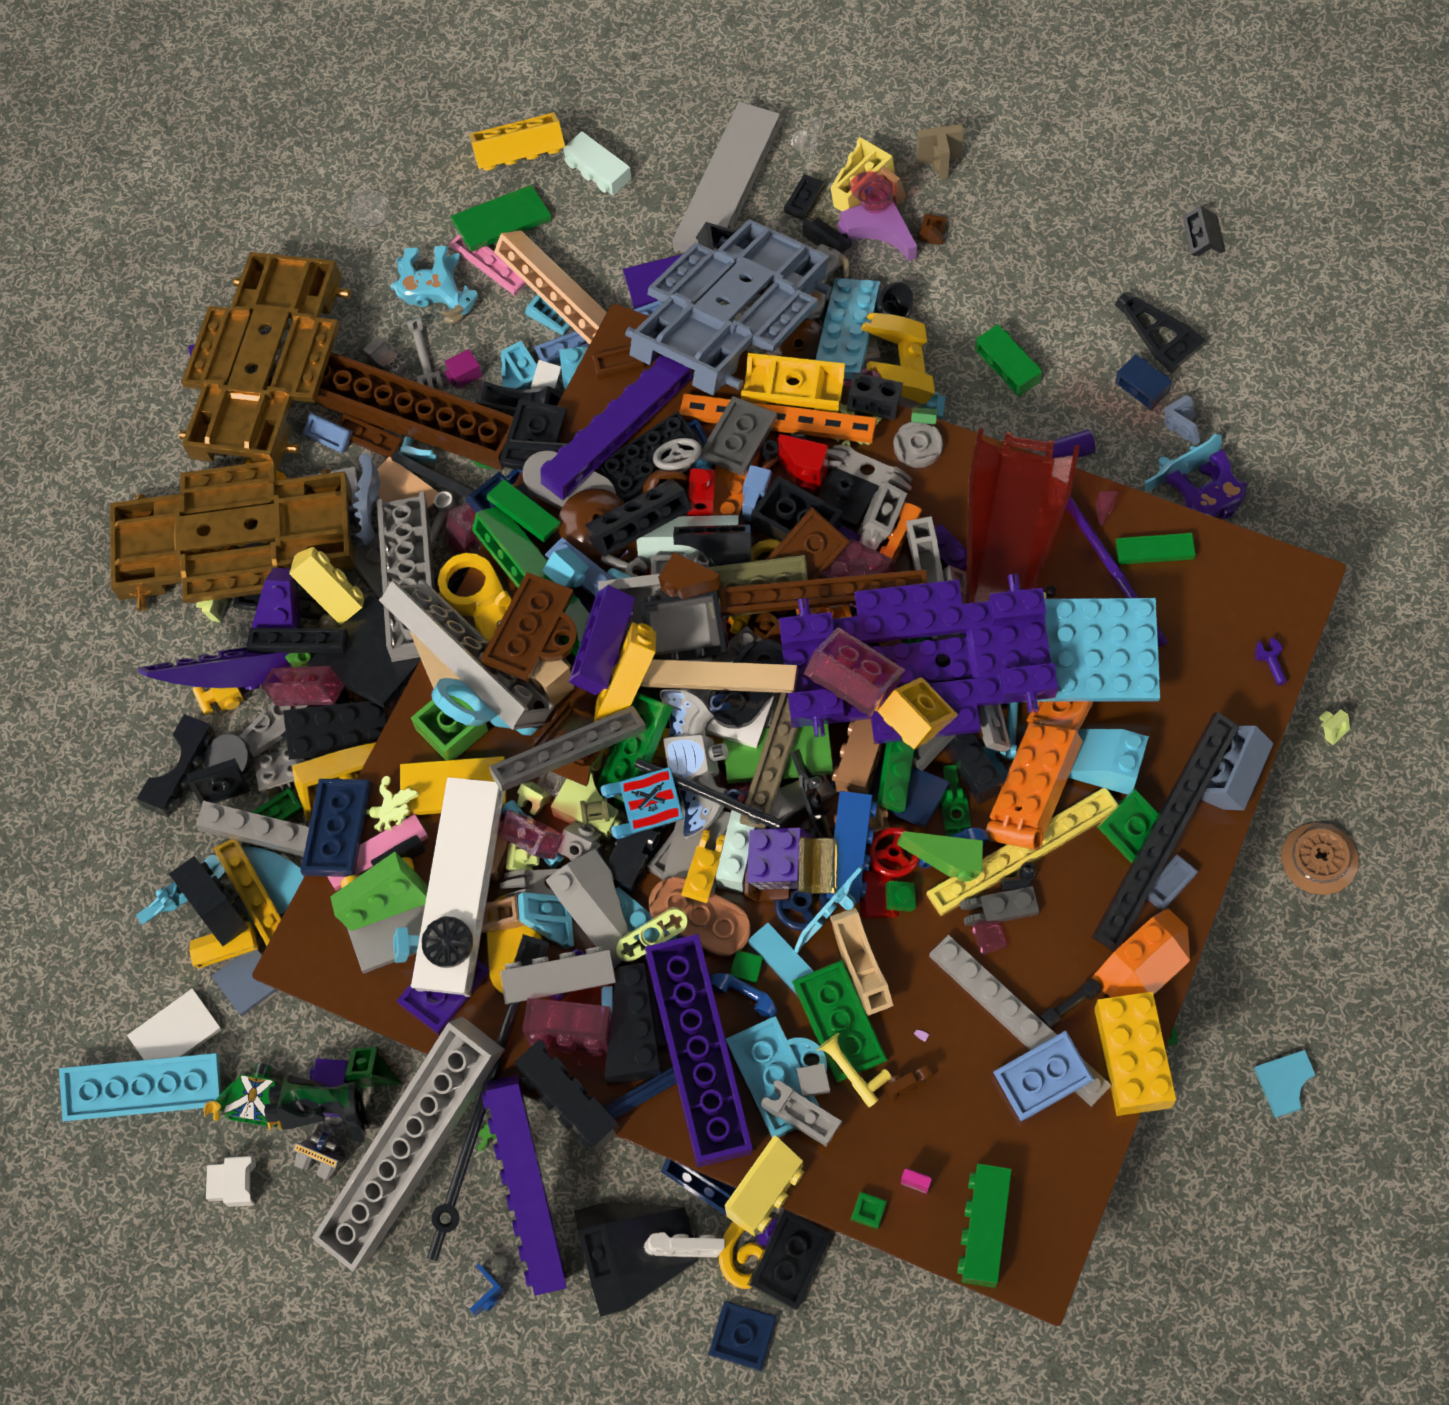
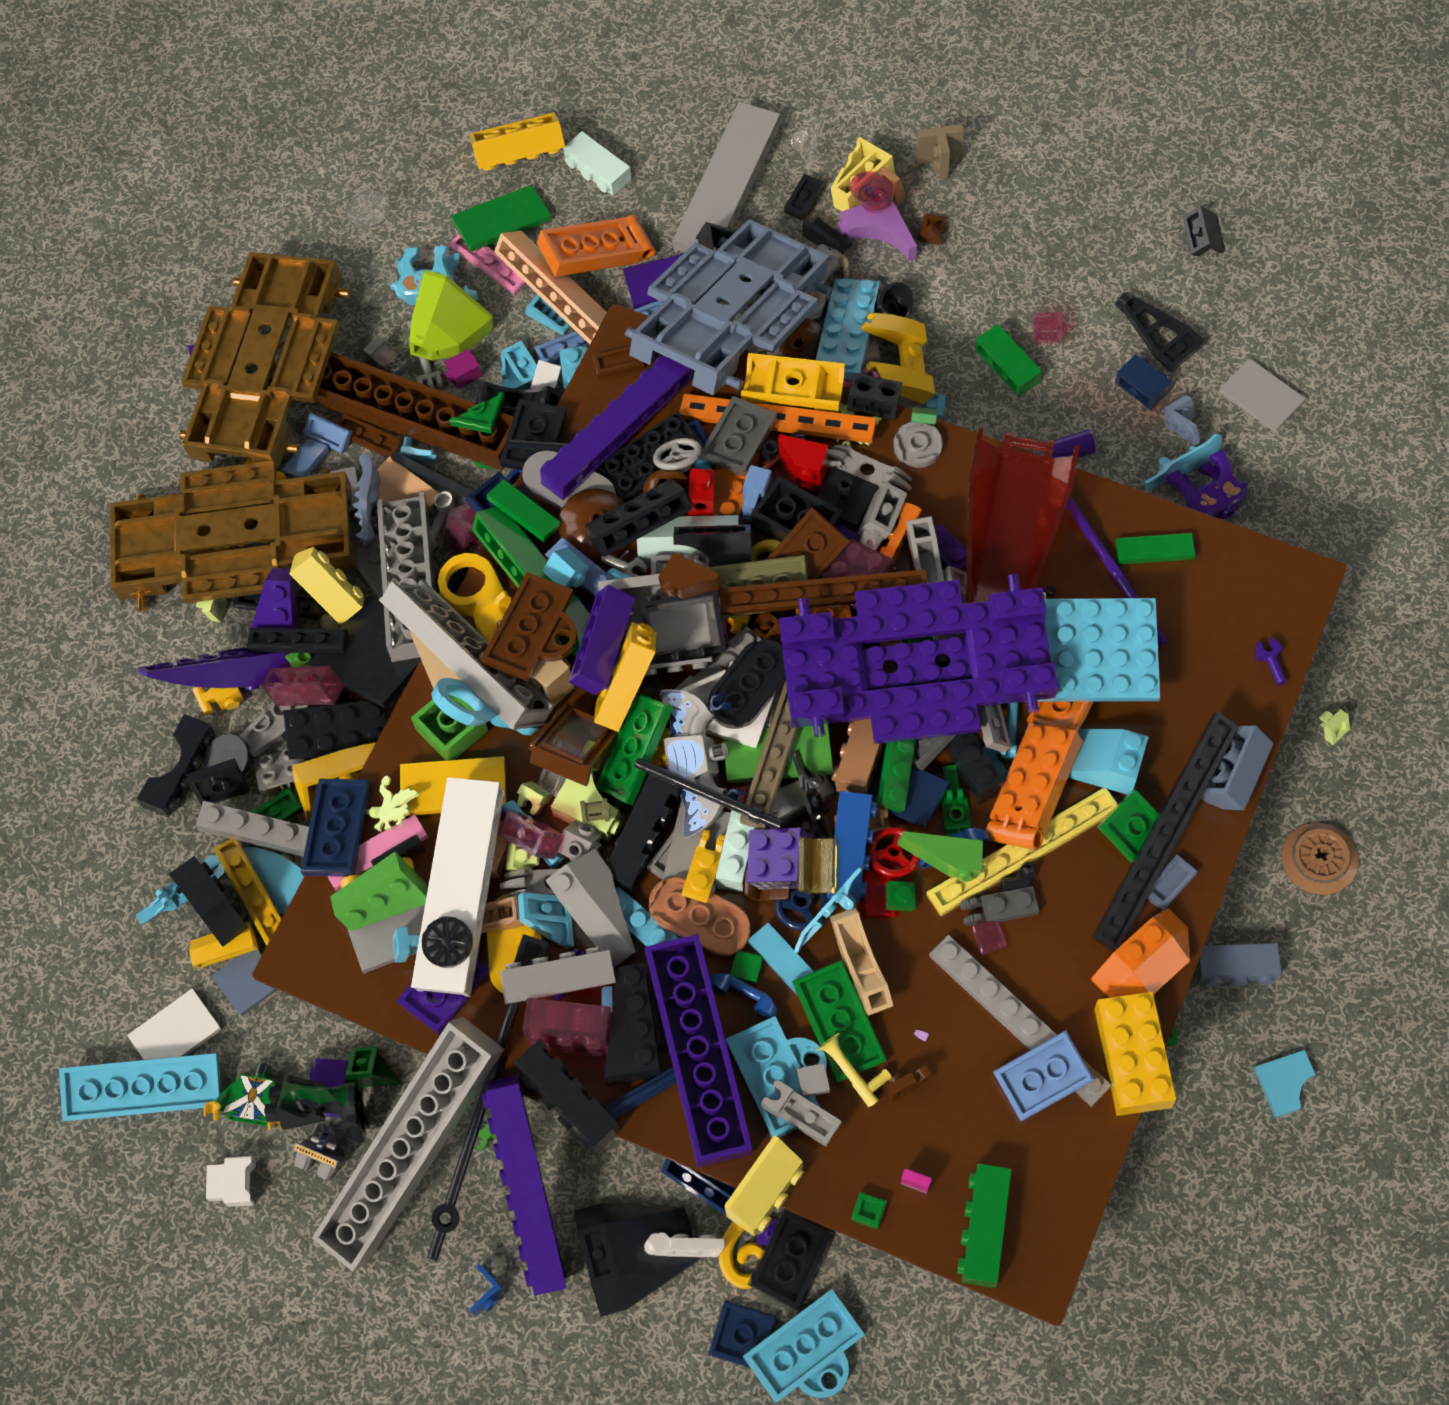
flat silver plate [489,706,646,792] -> none
flag [601,767,684,839] -> none
yellowish green beam [616,907,687,962] -> none
tan tile [640,659,798,693] -> none
clear pink brick [804,627,905,717] -> none
yellow slope [878,677,958,749] -> none
black bar [1039,978,1102,1028] -> none
clear pink slope [1096,491,1118,526] -> none
none -> medium blue tile [282,438,329,479]
none -> lime brick [409,270,493,360]
none -> green tile [449,392,505,434]
none -> orange hinge [537,215,656,277]
none -> medium azure plate [743,1289,865,1403]
none -> clear pink brick [1032,312,1067,344]
none -> sand blue brick [1197,943,1281,987]
none -> light grey tile [1219,358,1306,433]

